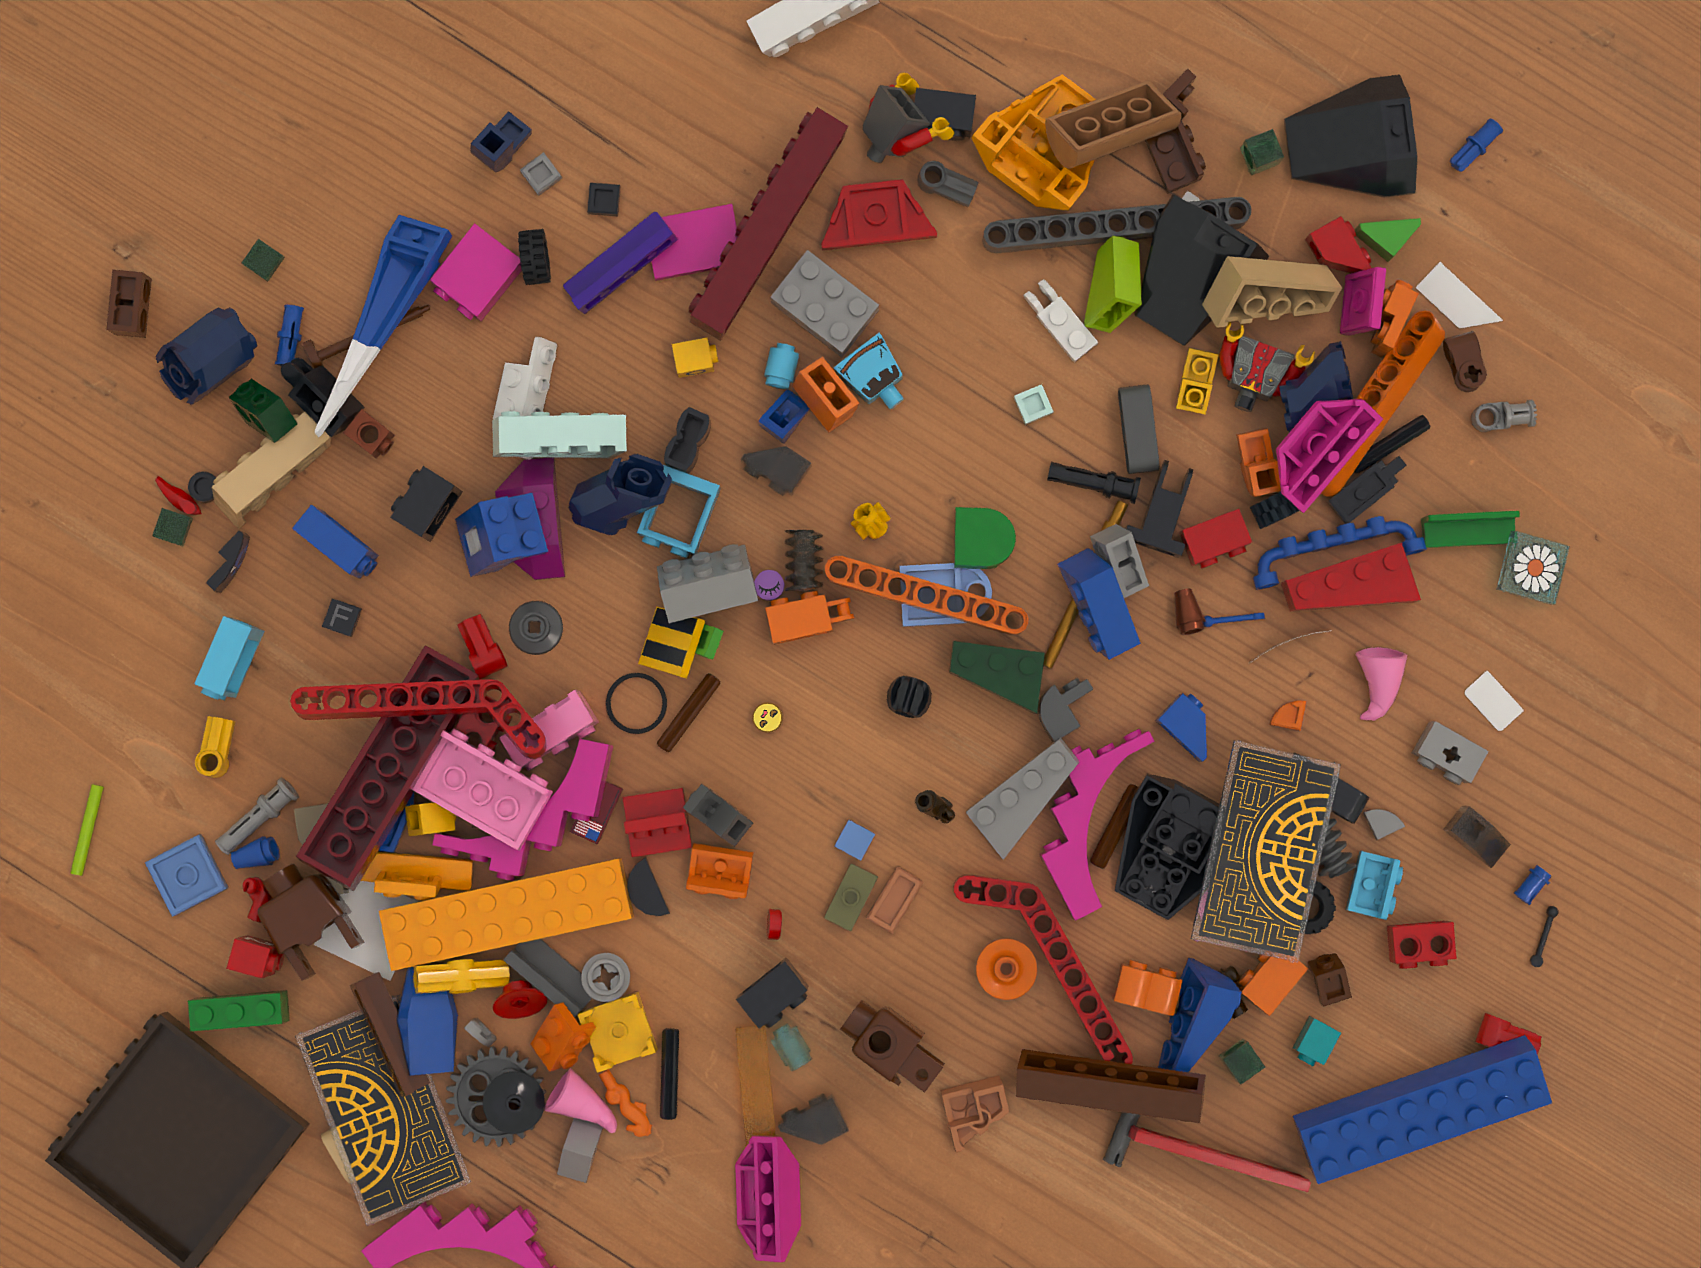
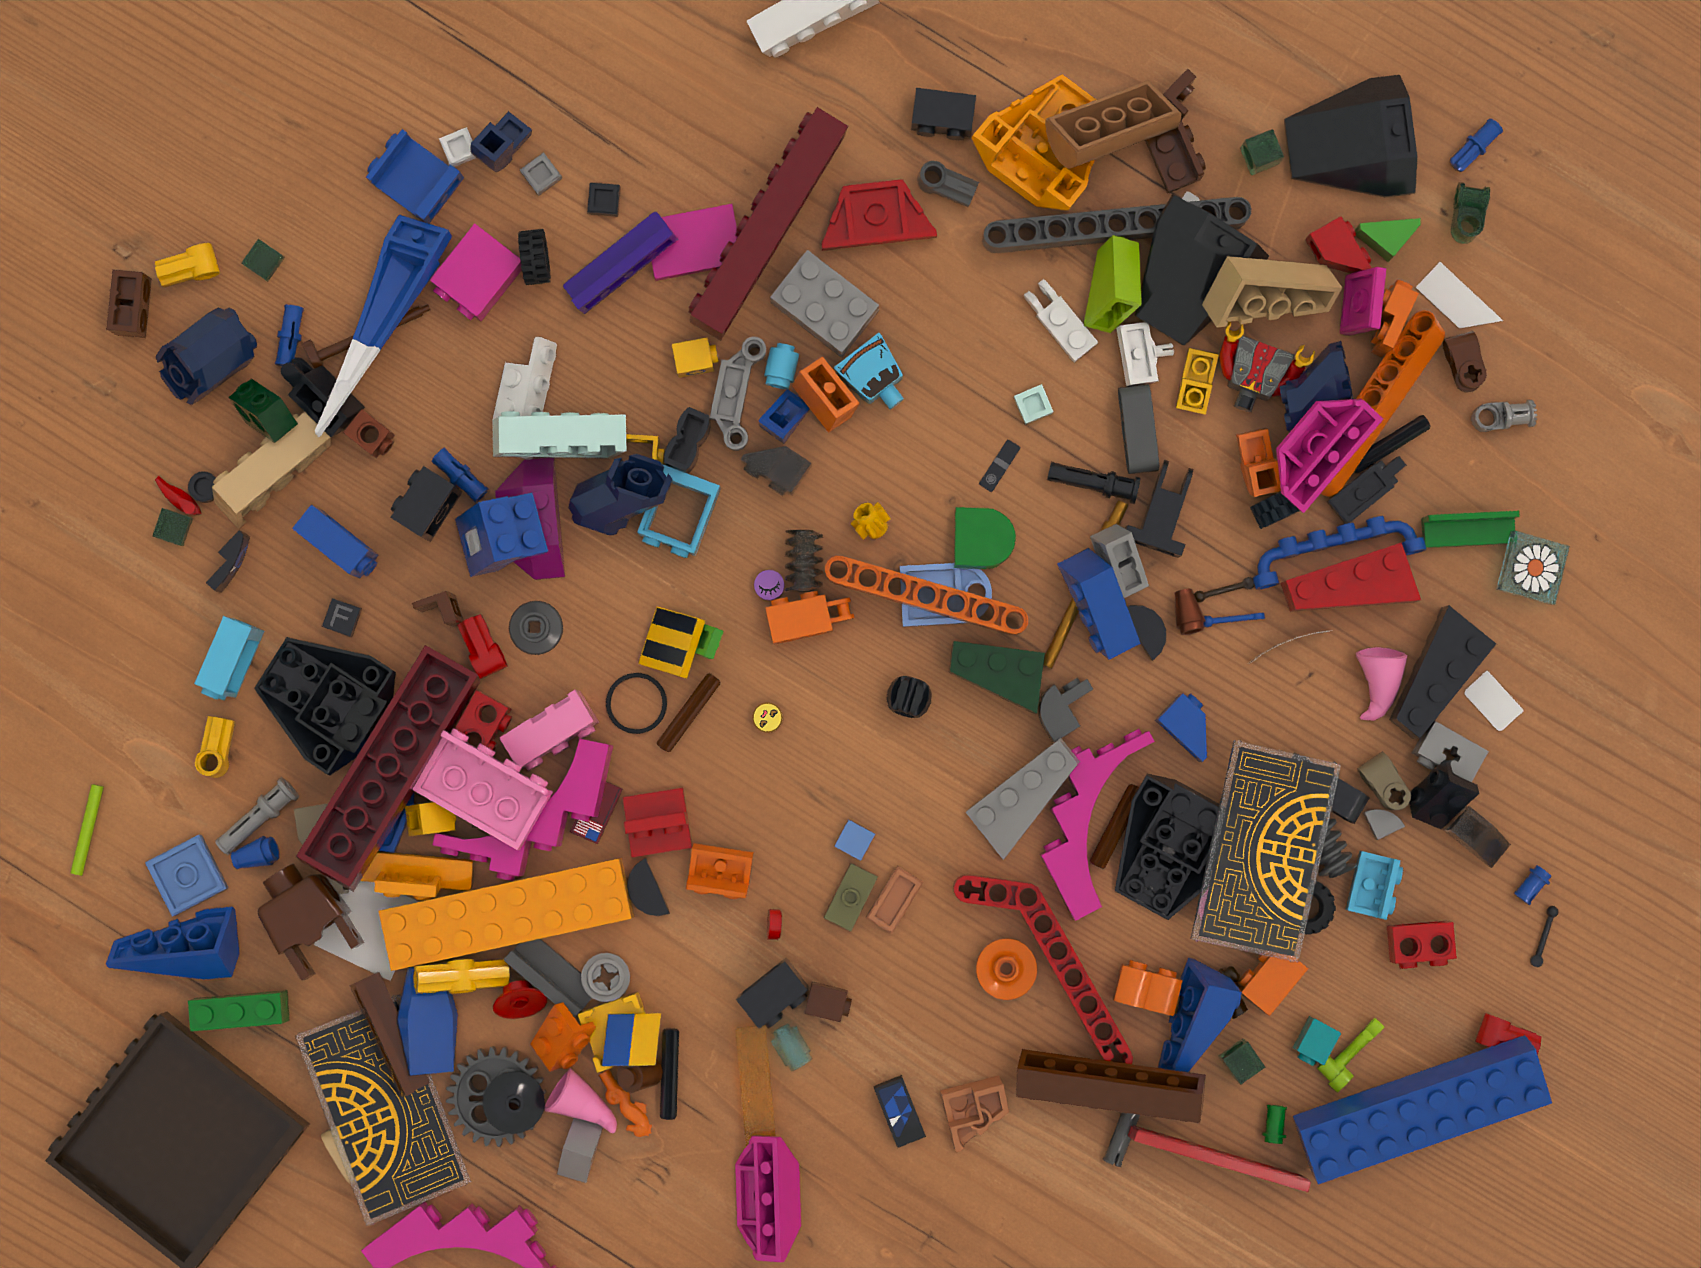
red brick [226,935,285,978] -> none
red arm [242,877,271,923] -> none
red beam [290,679,547,759] -> none
light grey tile [464,1018,497,1047] -> none
light grey brick [657,544,758,623] -> none
dark grey brick [683,784,753,847] -> none
clear smoke slope [778,1093,849,1145] -> none
reddish brown piece [840,1000,945,1093] -> none
dark grey torso [863,73,954,163] -> none
dark brown arm [915,790,955,824] -> none
red brick [1179,509,1252,569] -> none
orange tile [1269,701,1306,731] -> none
reddish brown bracket [1308,953,1352,1007] -> none
none -> blue wedge [106,907,239,980]
none -> yellow piece [155,243,220,287]
none -> black wedge [254,637,396,776]
none -> blue panel [366,129,464,224]
none -> reddish brown panel [412,591,464,627]
none -> blue pin [431,448,489,503]
none -> white tile [439,127,476,167]
none -> sticker [602,1013,661,1066]
none -> reddish brown brick [617,1059,663,1093]
none -> yellow bracket [626,434,665,465]
none -> light grey plate [710,337,766,451]
none -> reddish brown brick [805,981,852,1022]
none -> slope [873,1075,926,1148]
none -> black sticker [979,440,1020,492]
none -> white plate [1116,322,1174,387]
none -> black tile [1127,605,1166,661]
none -> dark brown hinge [1194,577,1255,602]
none -> green pin [1262,1105,1287,1144]
none -> lime brick [1317,1018,1384,1093]
none -> dark tan piece [1357,751,1411,810]
none -> black wedge [1389,605,1496,739]
none -> black bracket [1409,760,1479,829]
none -> clear green piece [1451,182,1490,244]

